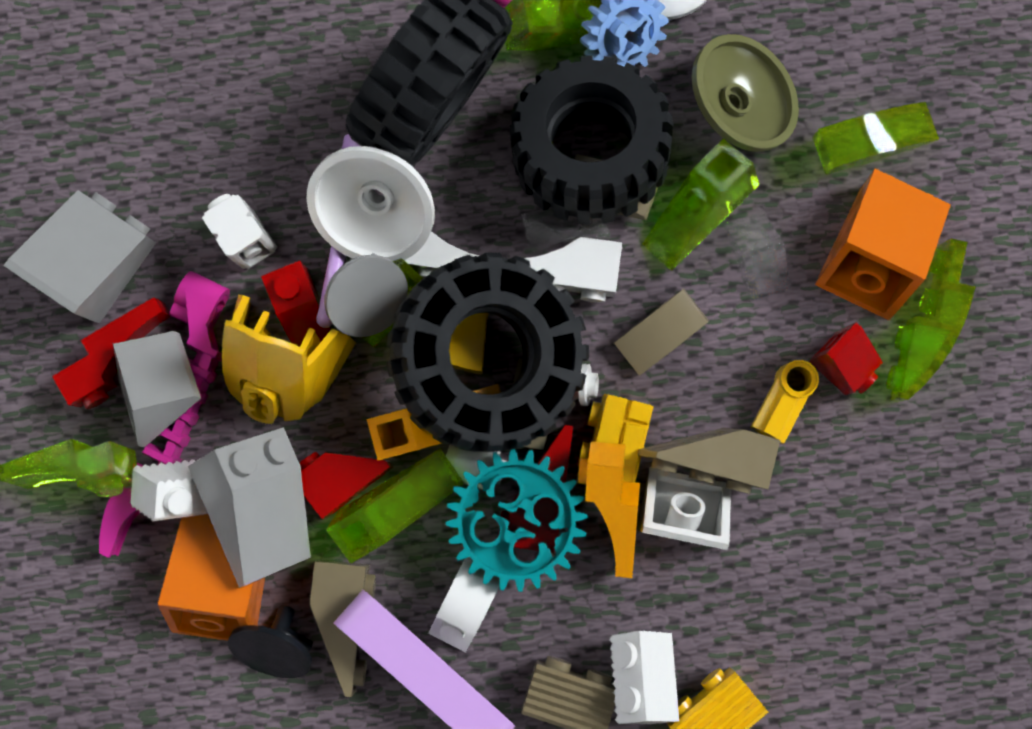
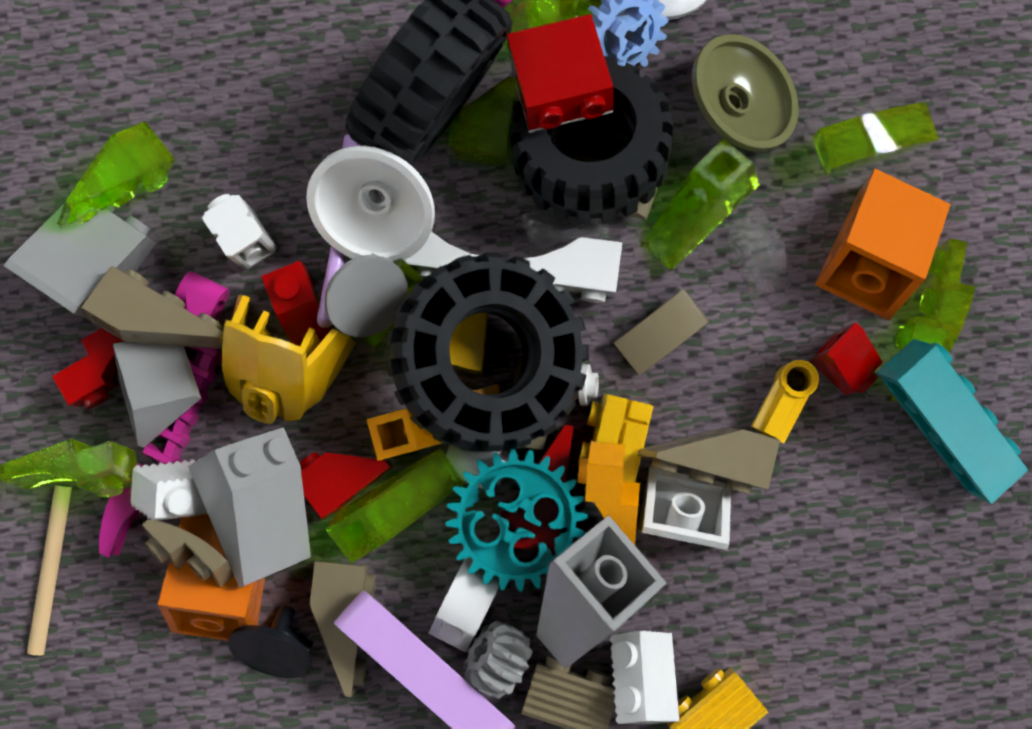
none -> tan bar [27,485,72,655]
none -> clear neon green slope [57,121,175,228]
none -> dark tan slope [81,266,223,349]
none -> dark tan slope [142,519,234,587]
none -> clear neon green slope [448,76,517,167]
none -> light grey gear [463,620,532,699]
none -> red piece [506,14,614,133]
none -> light grey slope [536,515,667,669]
none -> teal brick [876,339,1028,504]

